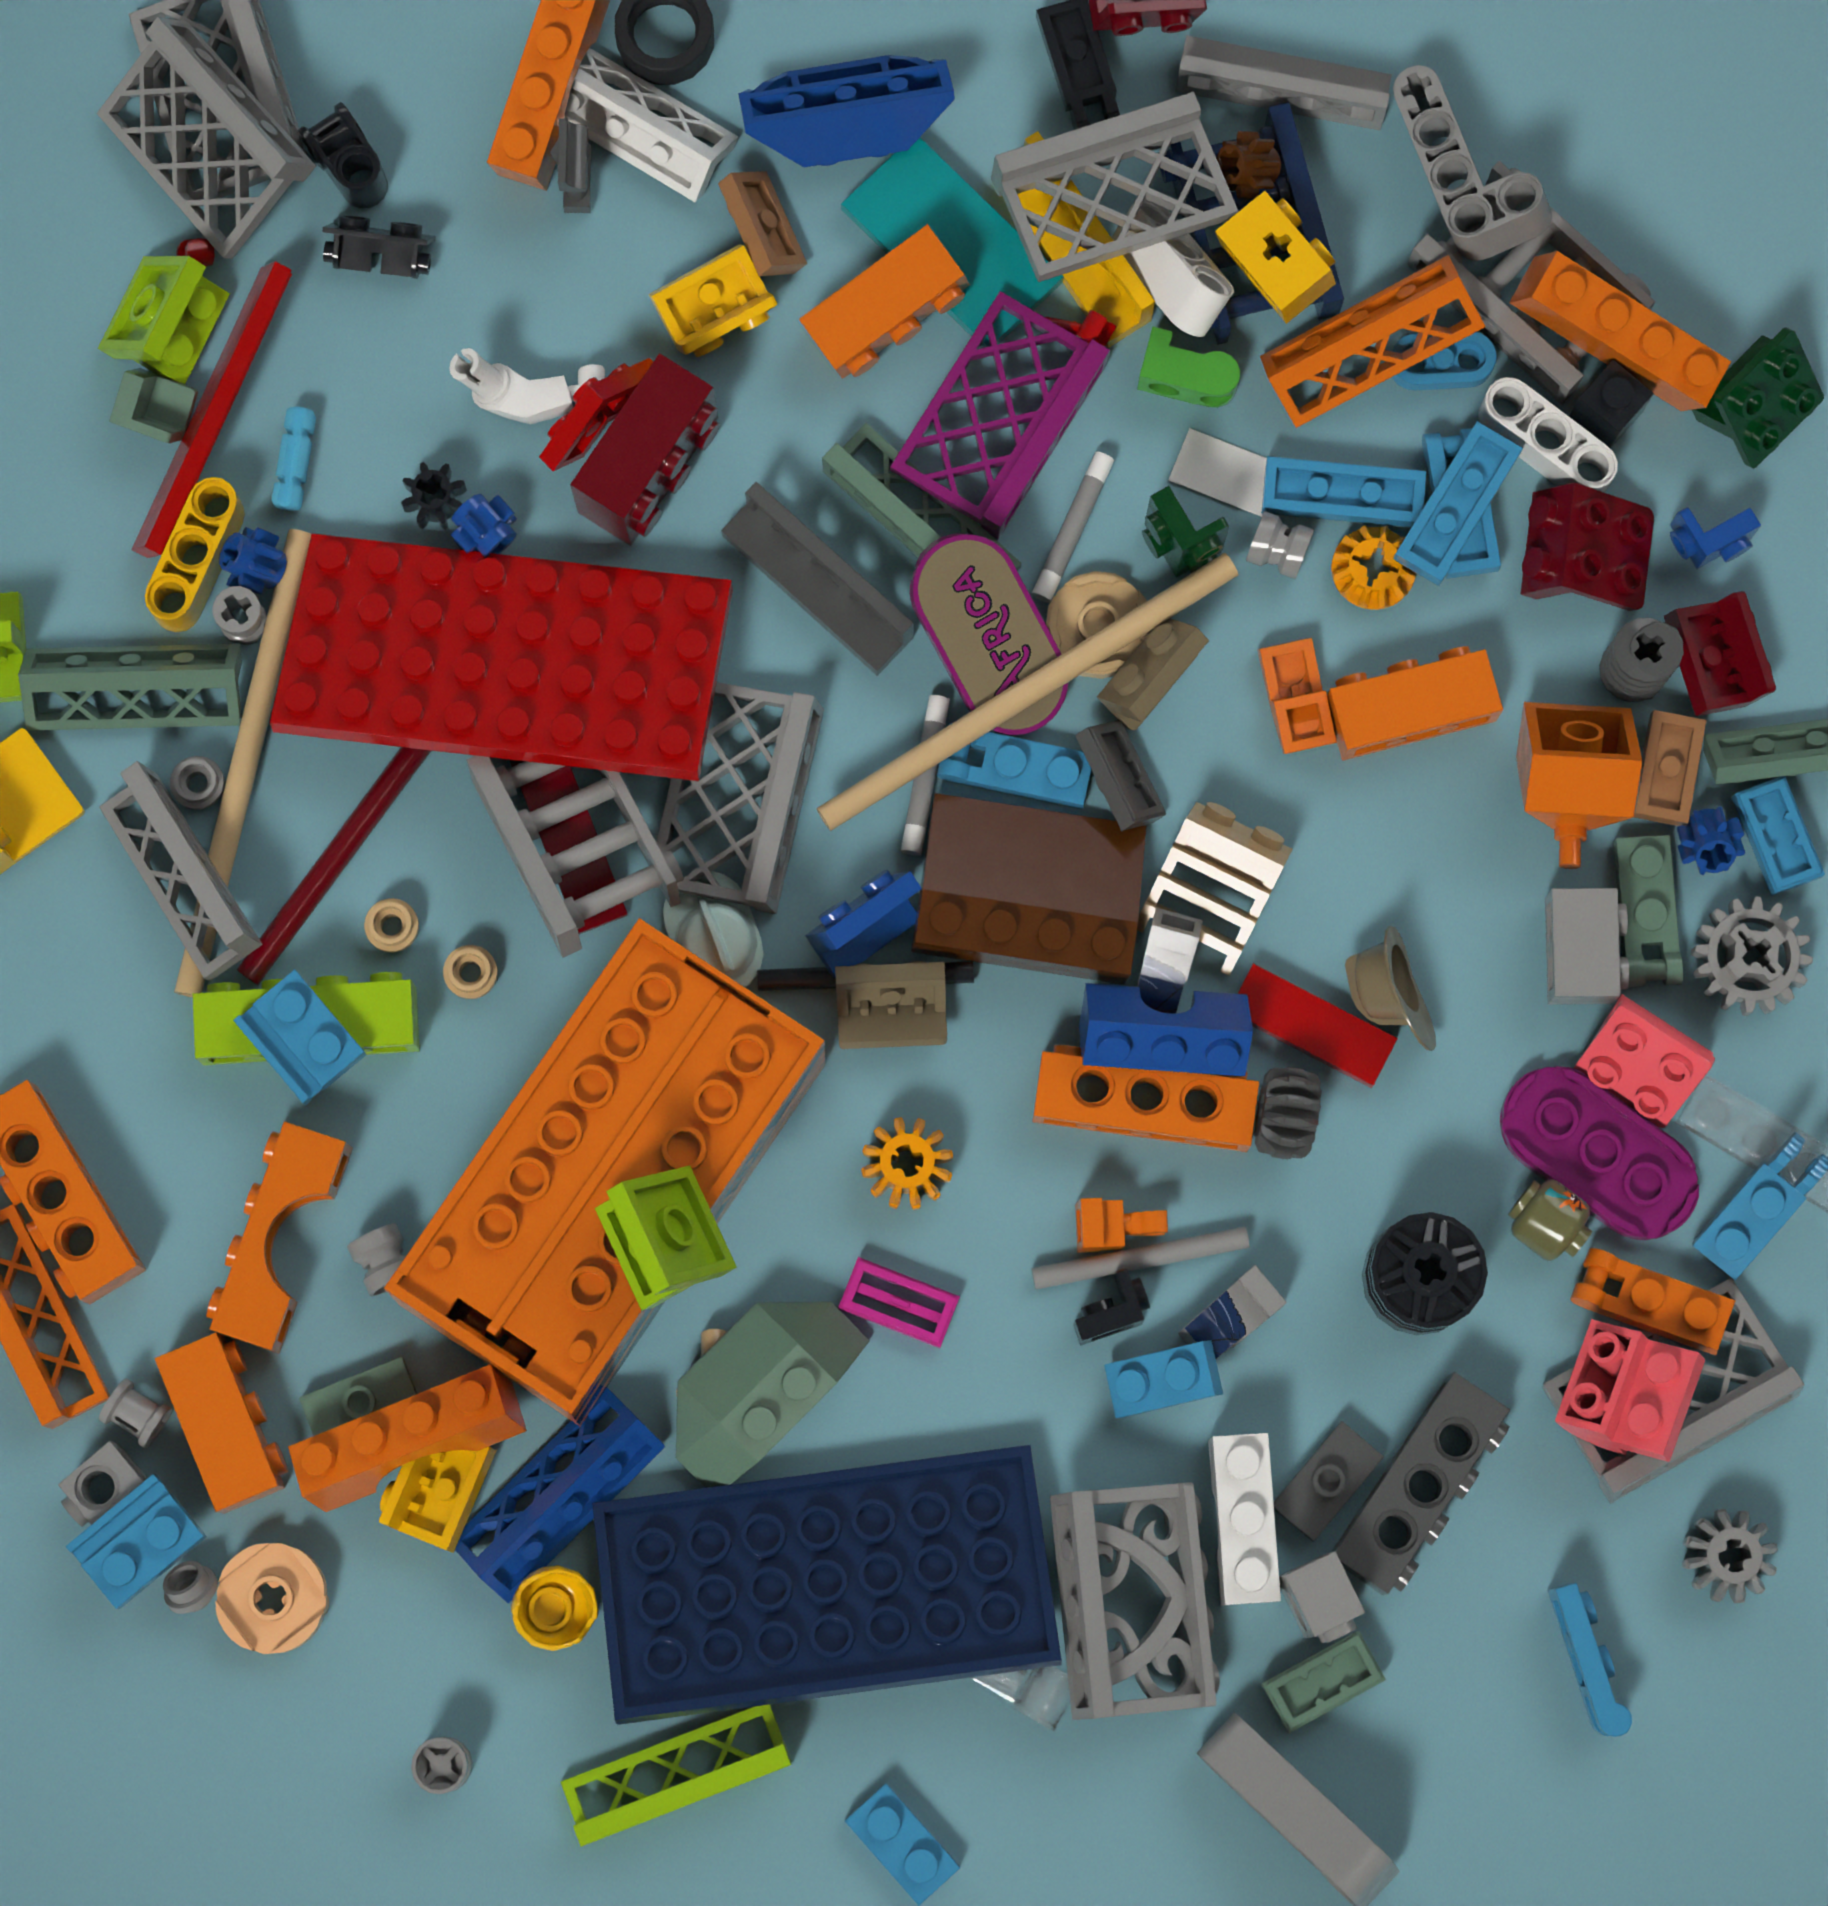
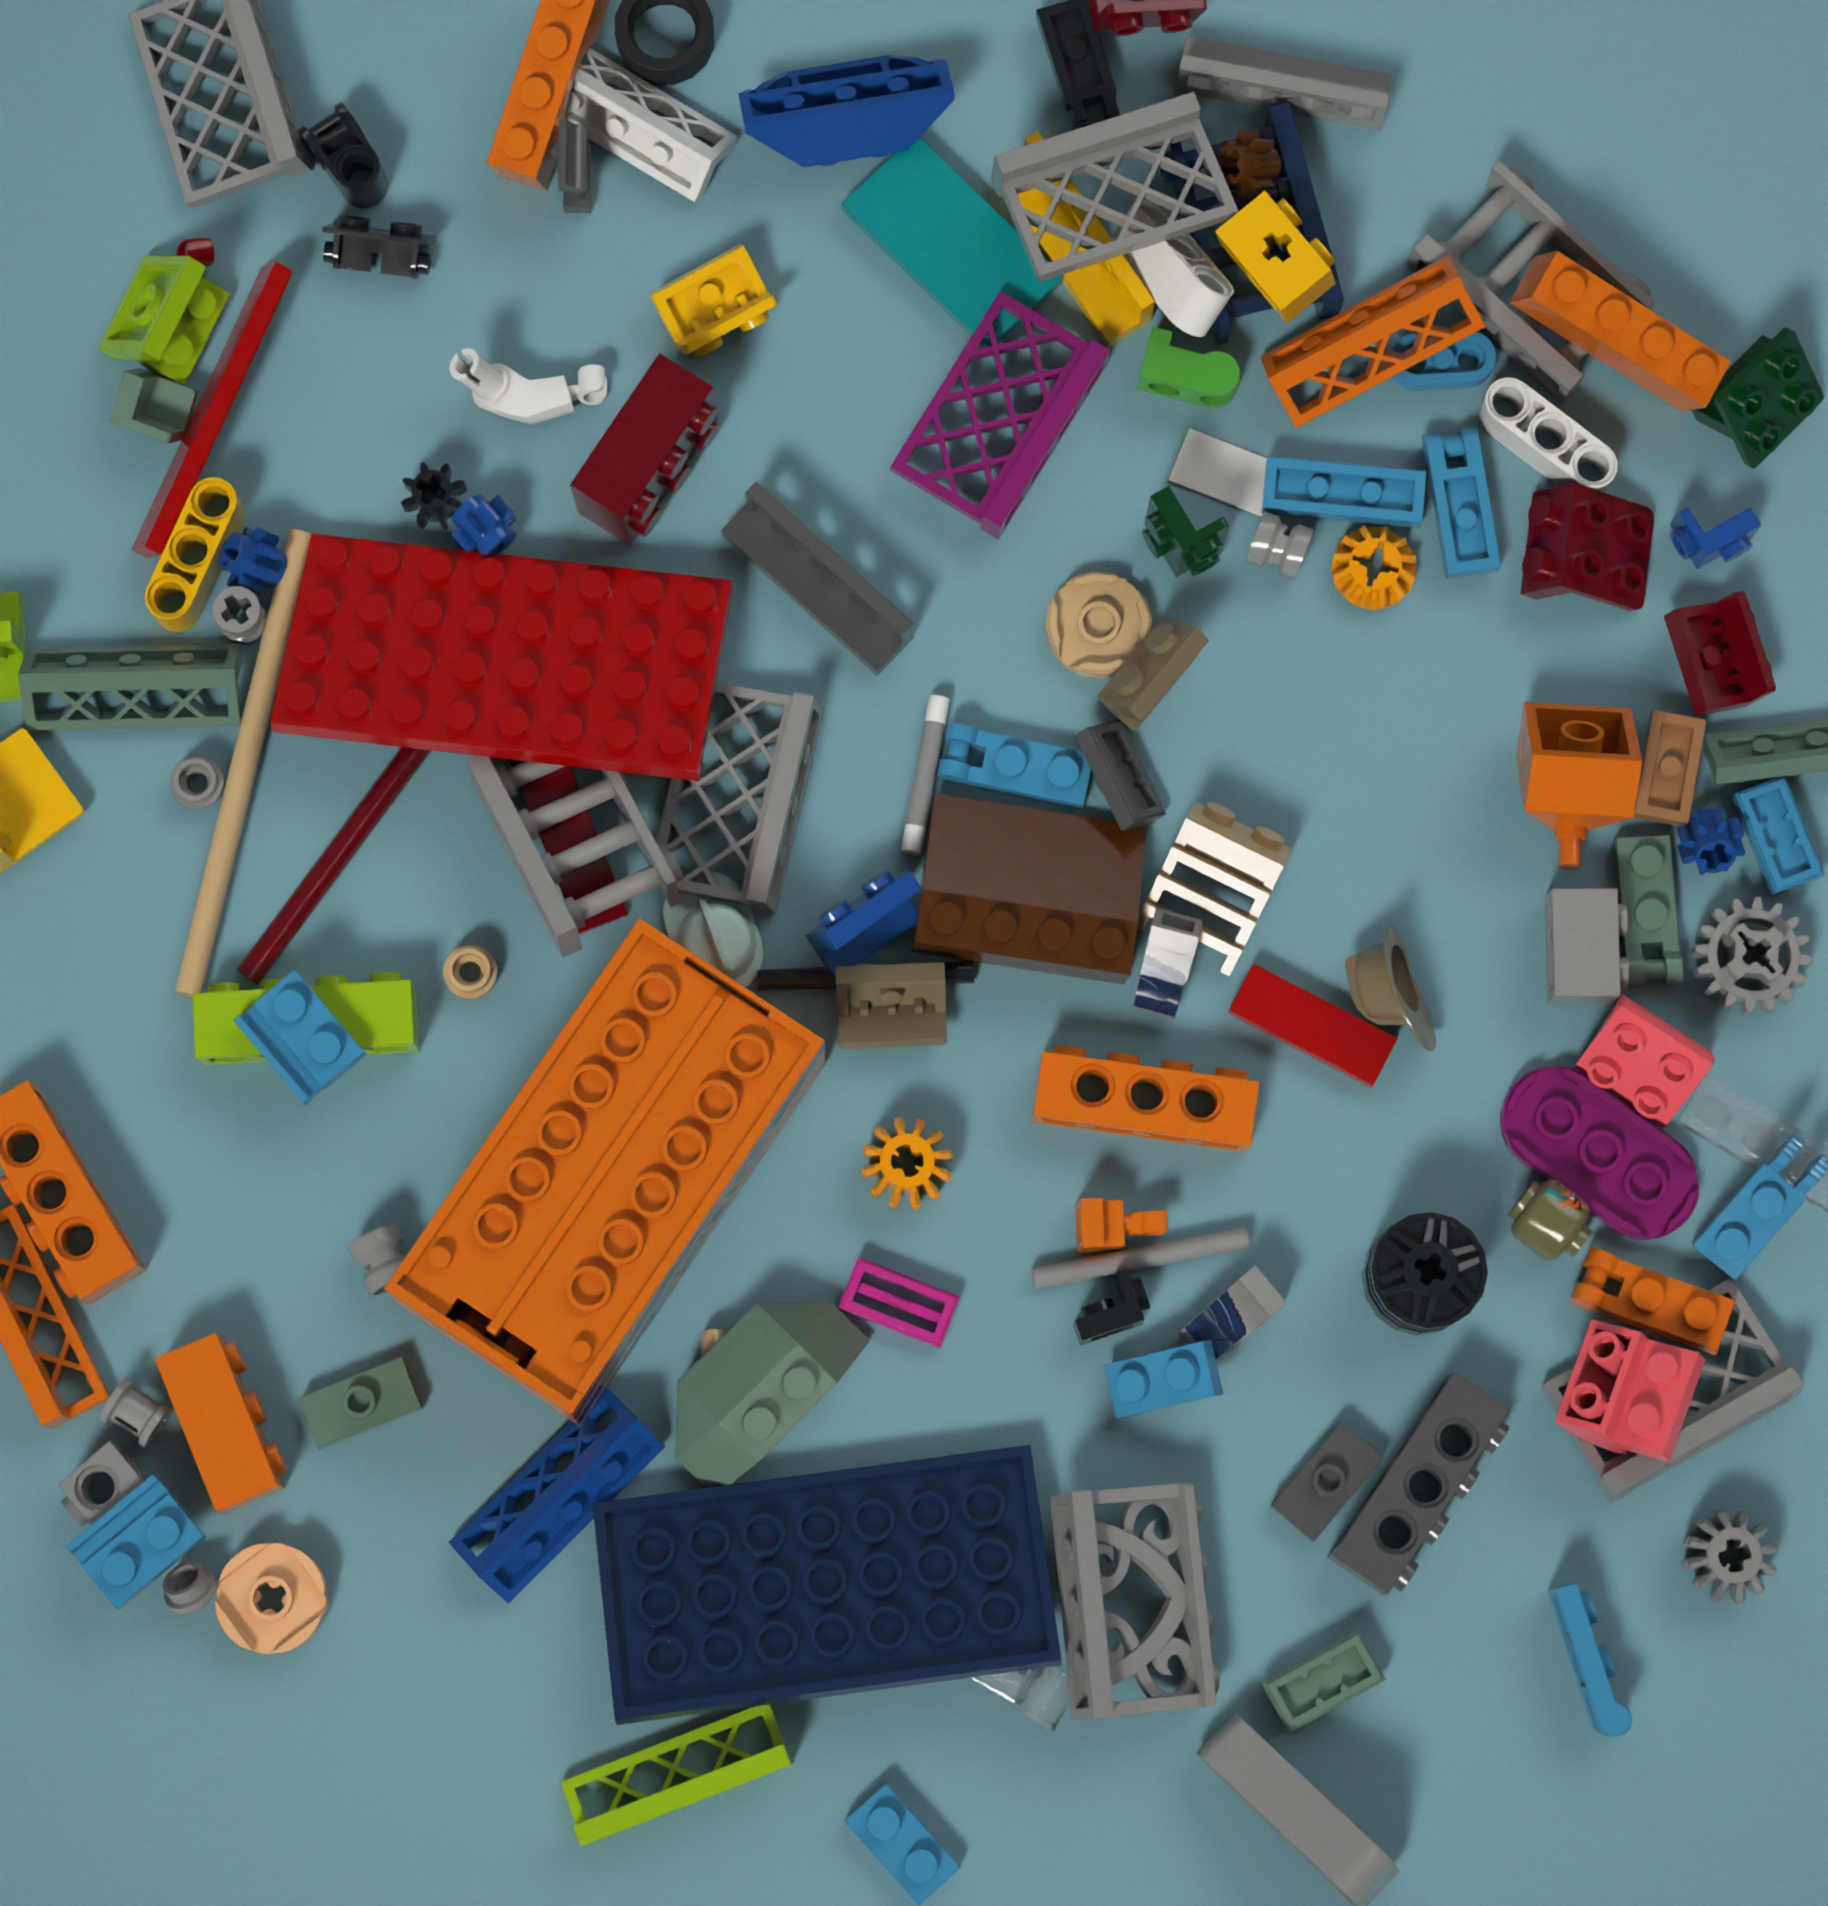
light grey fence [96,16,316,259] -> none
light grey fence [99,761,263,981] -> none
orange arch [206,1121,353,1354] -> none
medium azure axle [271,407,316,511] -> none
orange arch [288,1364,527,1512] -> none
tan plate [364,898,419,953] -> none
yellow bracket [379,1447,497,1553] -> none
light grey wheel [411,1737,473,1794] -> none
yellow hair [511,1565,599,1651] -> none
red plate [539,358,653,472] -> none
lime bracket [595,1165,737,1311] -> none
medium nougat plate [718,171,808,276] -> none
orange brick [799,224,970,379] -> none
tan piece [816,553,1239,831] -> none
sand green fence [822,423,1022,571] -> none
dark tan tile [909,533,1068,735] -> none
light grey bar [1031,452,1114,603] -> none
red hand [1045,310,1117,346] -> none
blue arch [1079,983,1253,1076] -> none
white arch [1208,1433,1281,1606] -> none
dark grey gear [1254,1066,1322,1160] -> none
orange slope [1257,638,1337,754] -> none
light grey brick [1279,1551,1365,1643] -> none
orange brick [1327,646,1503,761] -> none
light grey beam [1393,65,1552,261] -> none
dark azure plate [1393,421,1523,586] -> none
black brick [1569,360,1654,449] -> none
dark grey piece [1599,618,1684,702] -> none

